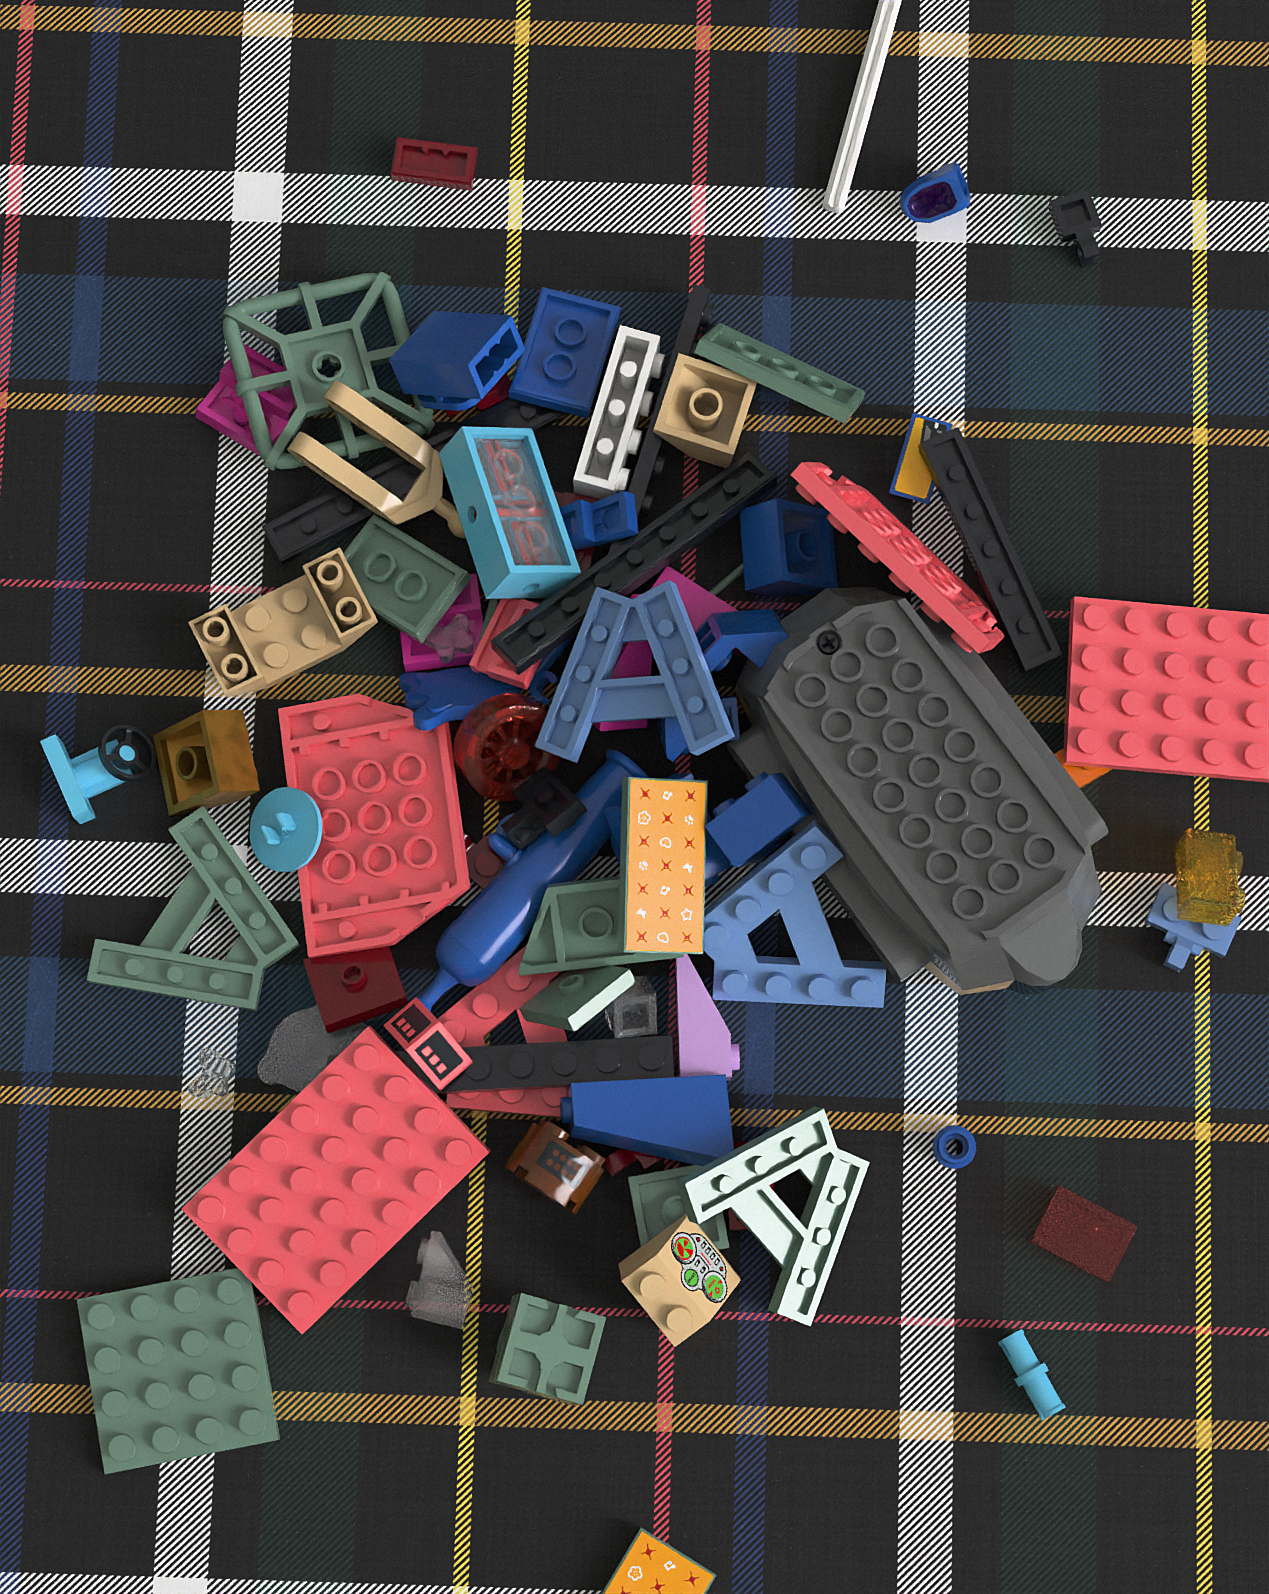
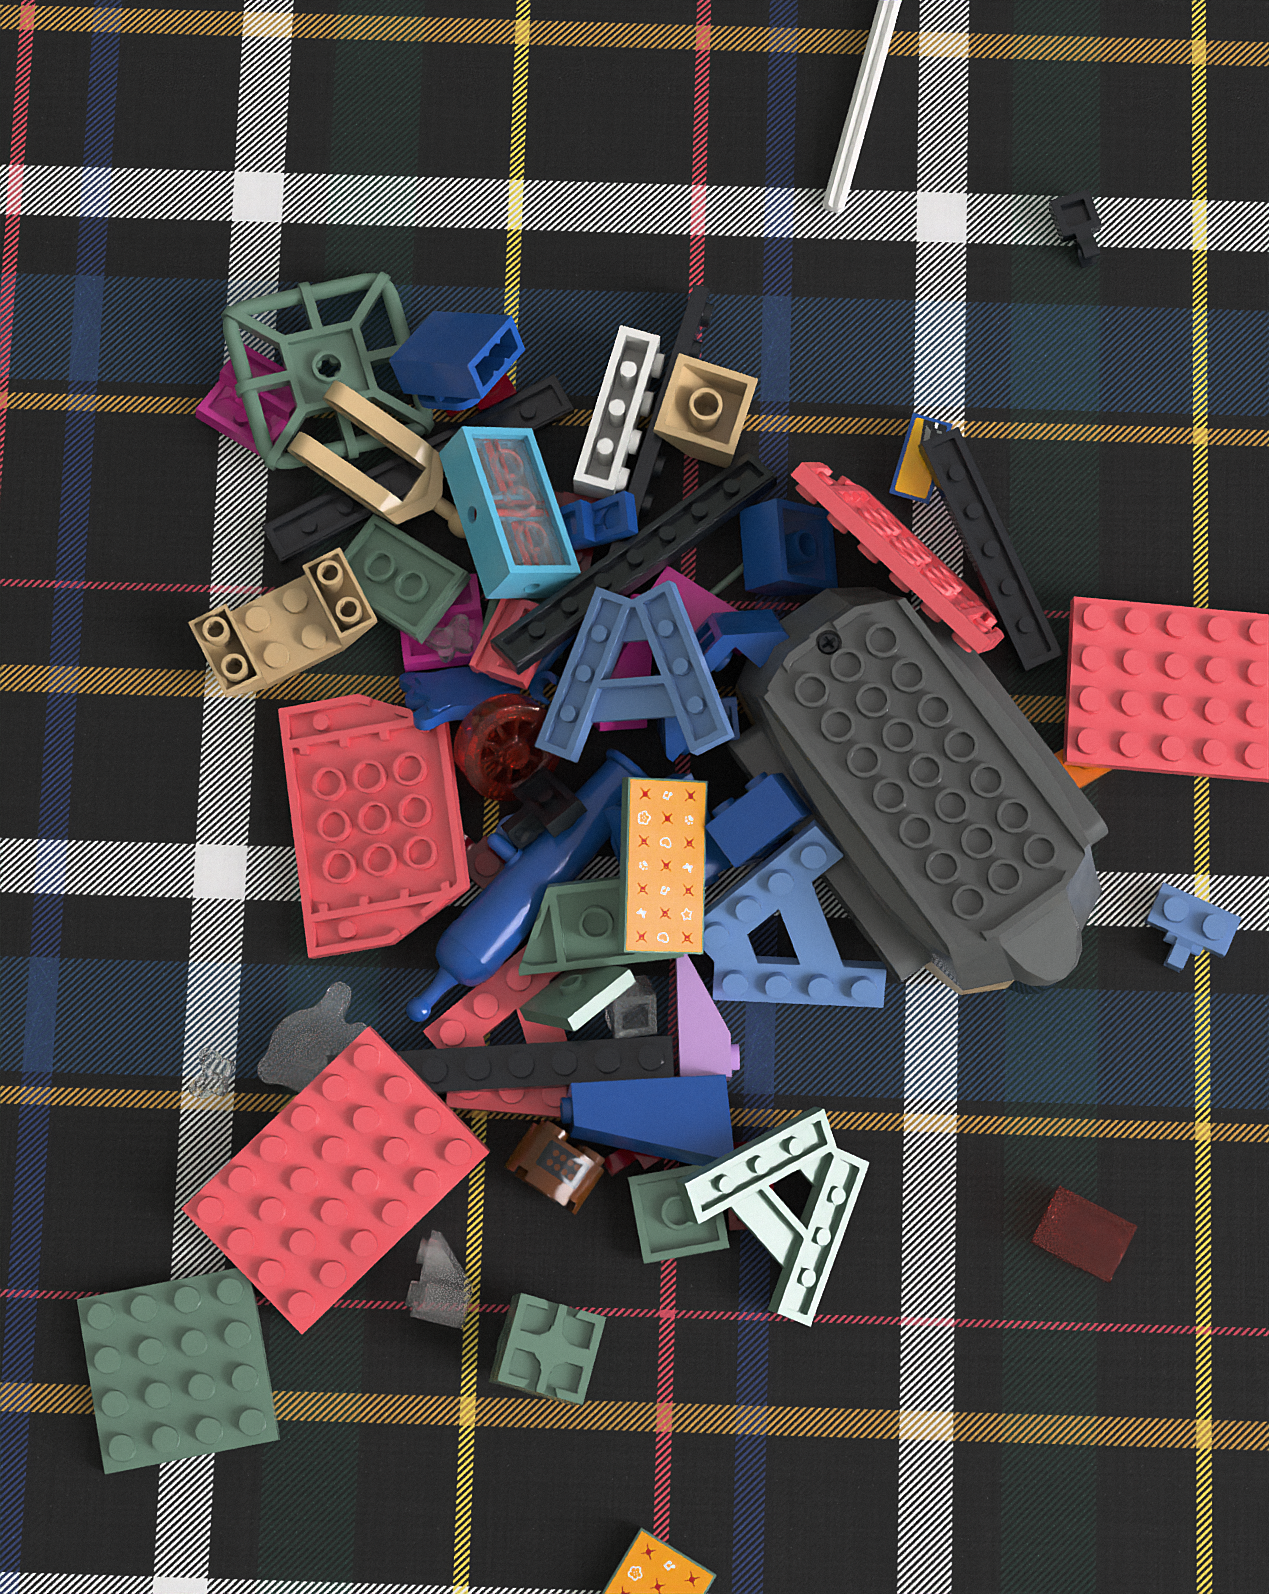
medium azure piece [40,725,156,824] -> none
sand green plate [87,806,300,1011] -> none
pearl gold slope [153,710,260,816] -> none
medium azure piece [249,787,322,872] -> none
dark red plate [303,946,408,1034] -> none
slope [383,997,473,1091] -> none
dark red plate [391,137,478,191] -> none
blue tile [509,287,621,418] -> none
tan slope [619,1214,741,1347] -> none
sand green tile [694,323,865,424] -> none
rock [899,162,971,223] -> none
blue plate [932,1125,976,1169] -> none
medium azure pin [998,1329,1066,1421] -> none
clear yellow brick [1174,828,1245,926] -> none

